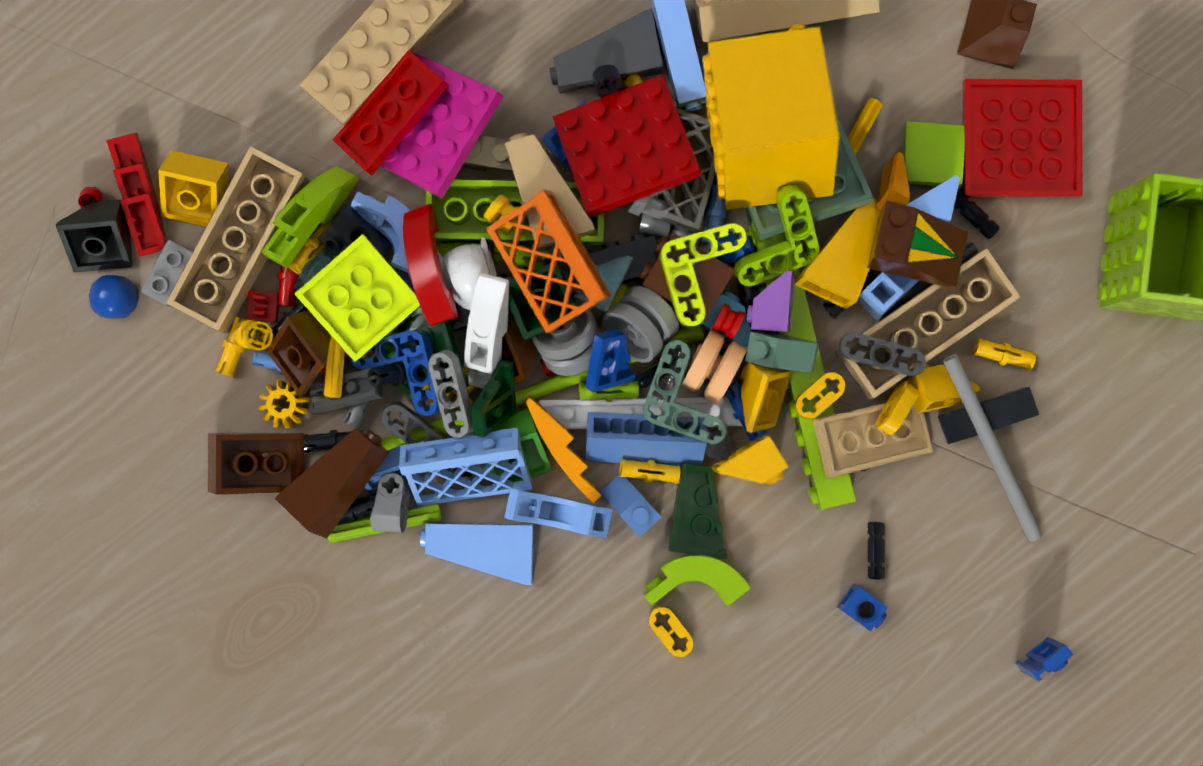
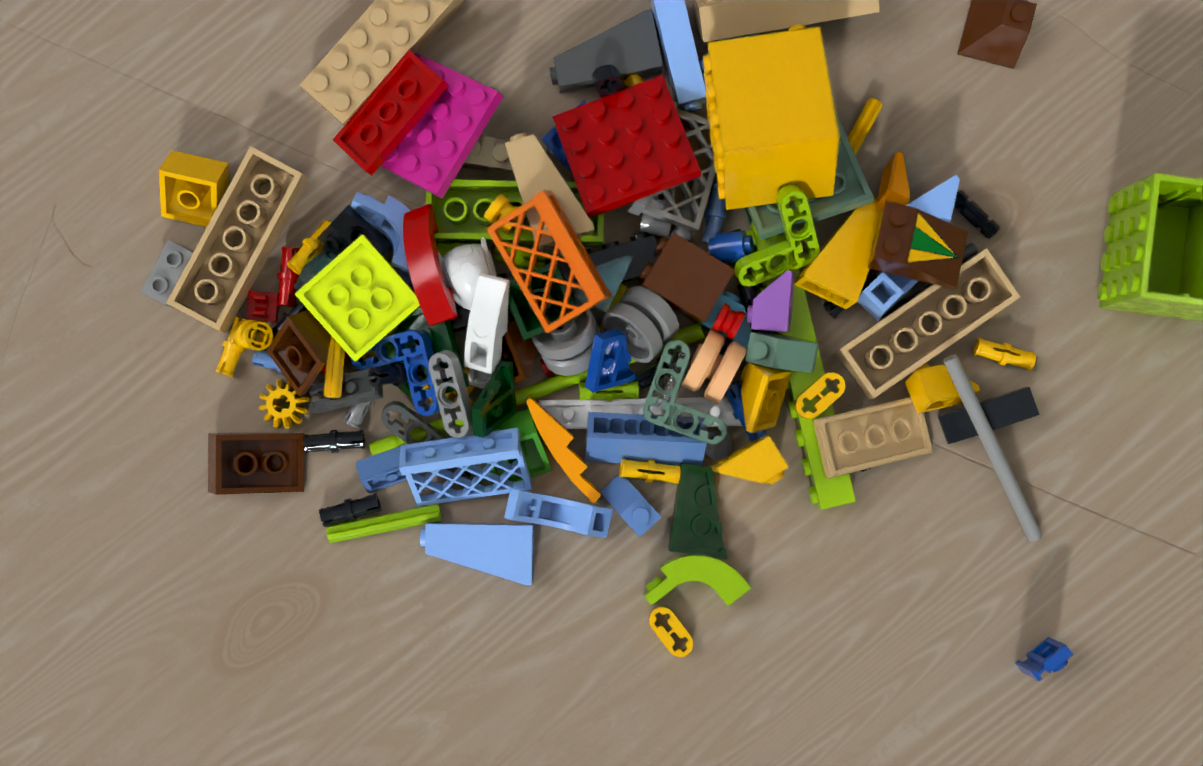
pearl dark grey slope [56,199,133,272] -> none
red hinge [78,187,104,208] -> none
blue hair [89,275,139,319] -> none
red slope [106,132,167,257] -> none
lime slope [261,166,360,269] -> none
reddish brown slope [275,428,390,538] -> none
light grey piece [371,473,411,533] -> none
neon yellow beam [660,223,747,327] -> none
blue brick [837,583,888,631] -> none
dark grey beam [838,332,926,376] -> none
black axle [868,522,885,580] -> none
yellow beam [875,381,919,436] -> none
lime slope [904,121,965,187] -> none
red plate [962,79,1083,198] -> none

